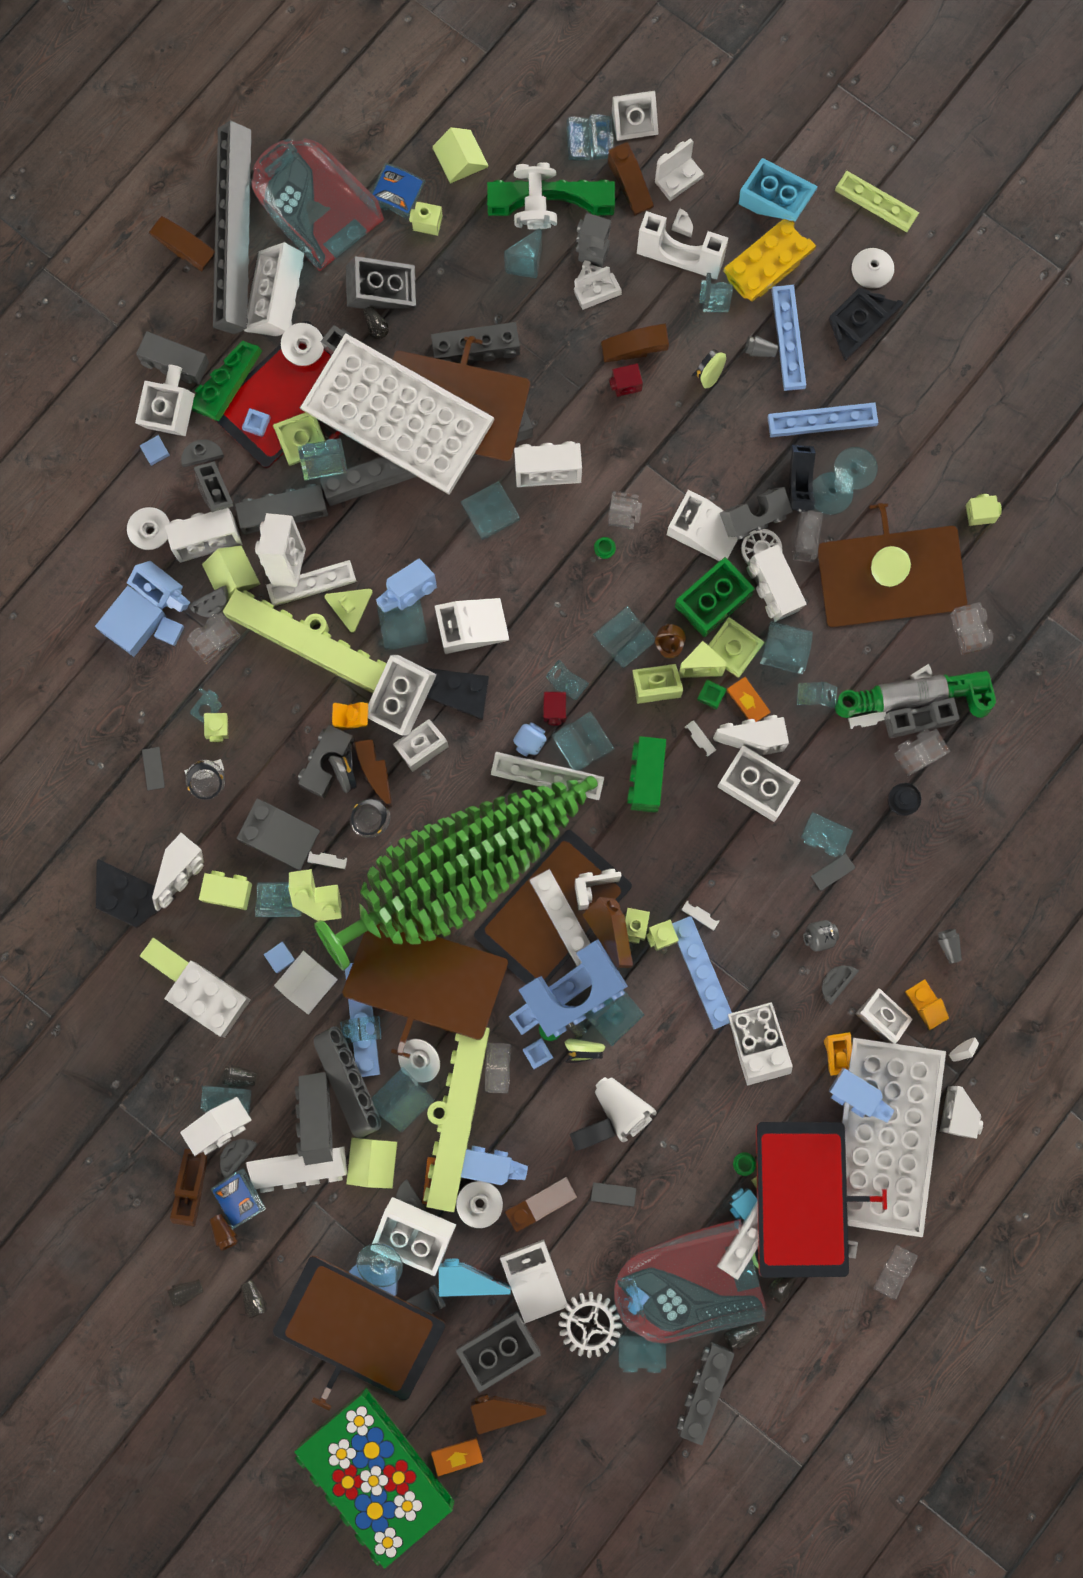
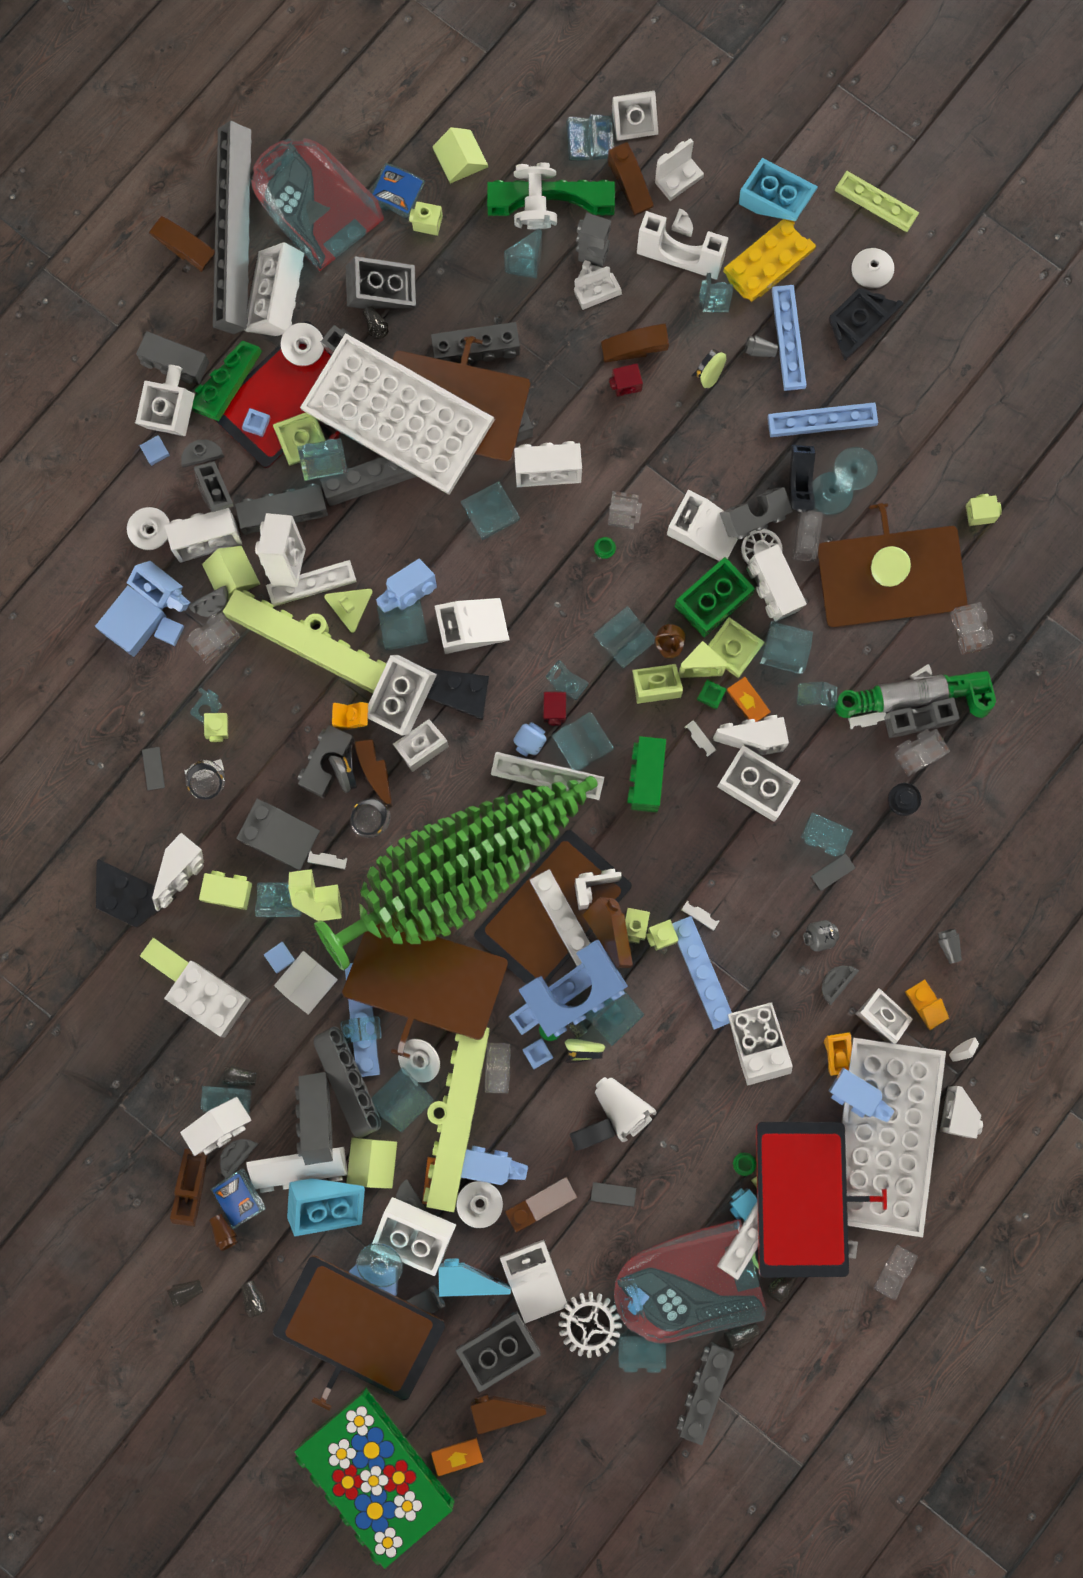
none -> medium azure slope [287,1178,365,1236]

